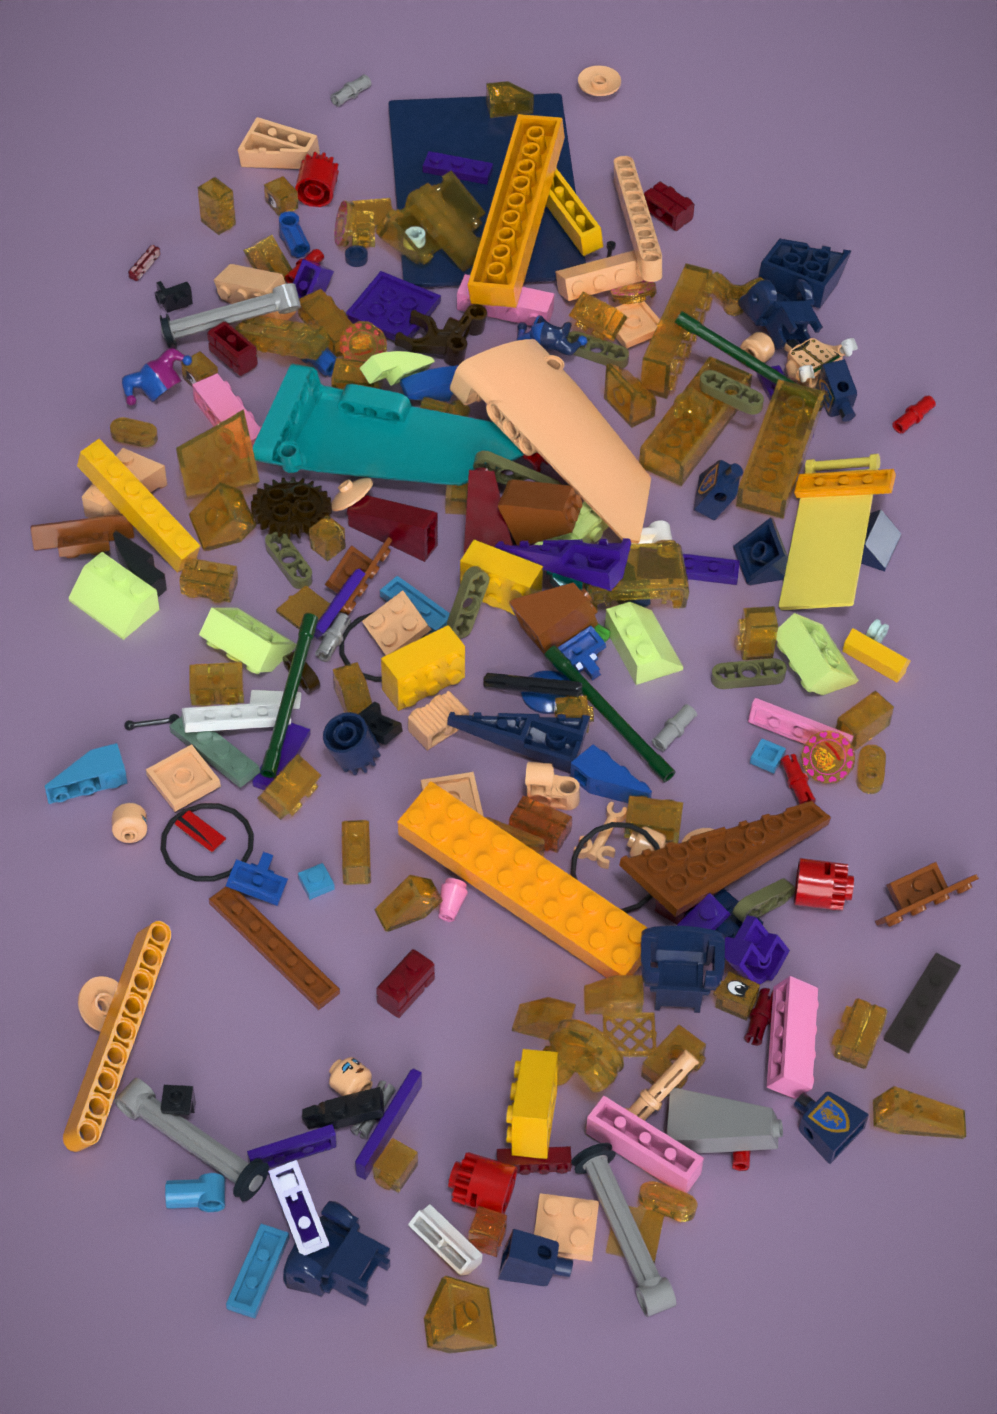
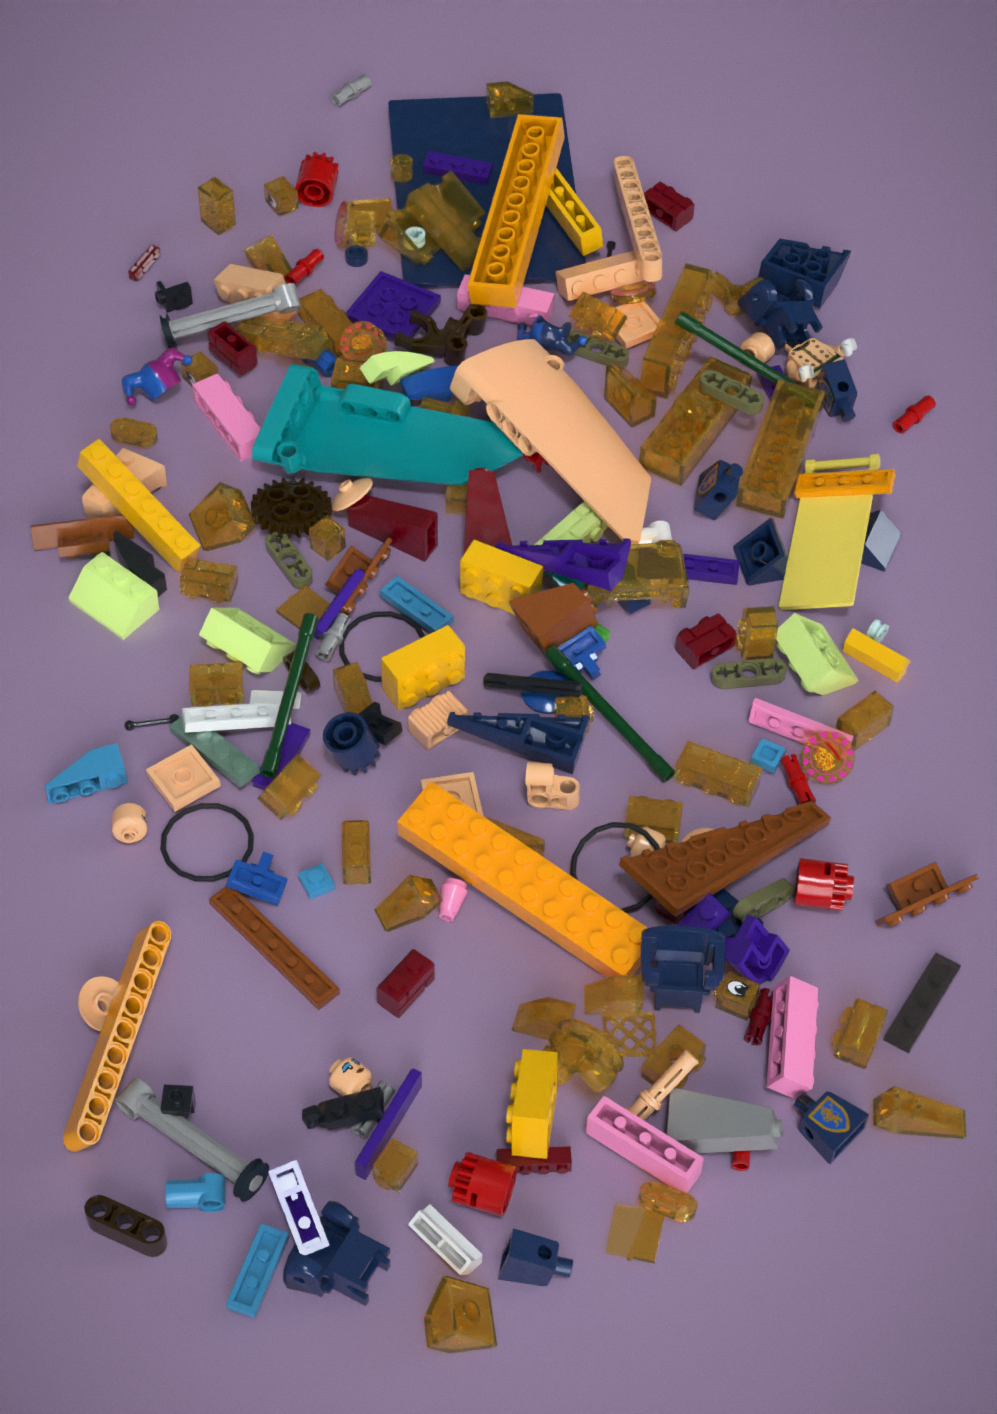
red sticker [175,811,226,852] -> none
clear yellow wedge [176,409,260,500] -> none
light nougat wedge [238,117,320,169] -> none
dark purple tile [247,1124,337,1169] -> none
blue piece [279,211,310,258] -> none
dark purple slope [293,259,334,312] -> none
light nougat plate [362,591,432,655] -> none
olive beam [446,566,489,639] -> none
clear orange brick [468,1206,507,1257] -> none
olive beam [473,451,562,485] -> none
dark orange slope [498,479,582,545] -> none
clear orange brick [509,795,572,853] -> none
light nougat plate [534,1193,599,1261] -> none
blue slope [570,744,652,809] -> none
light grey piece [571,1143,676,1317] -> none
light nougat bar [573,802,627,869] -> none
light nougat dish [578,66,621,96] -> none
yellowish green slope [605,602,683,685] -> none
light grey pin [652,704,697,752] -> none
clear yellow plate [856,745,886,794] -> none
none -> dark brown beam [84,1195,167,1257]
none -> clear yellow wheel [390,154,413,183]
none -> clear yellow brick [674,741,763,807]
none -> dark red brick [675,613,737,669]

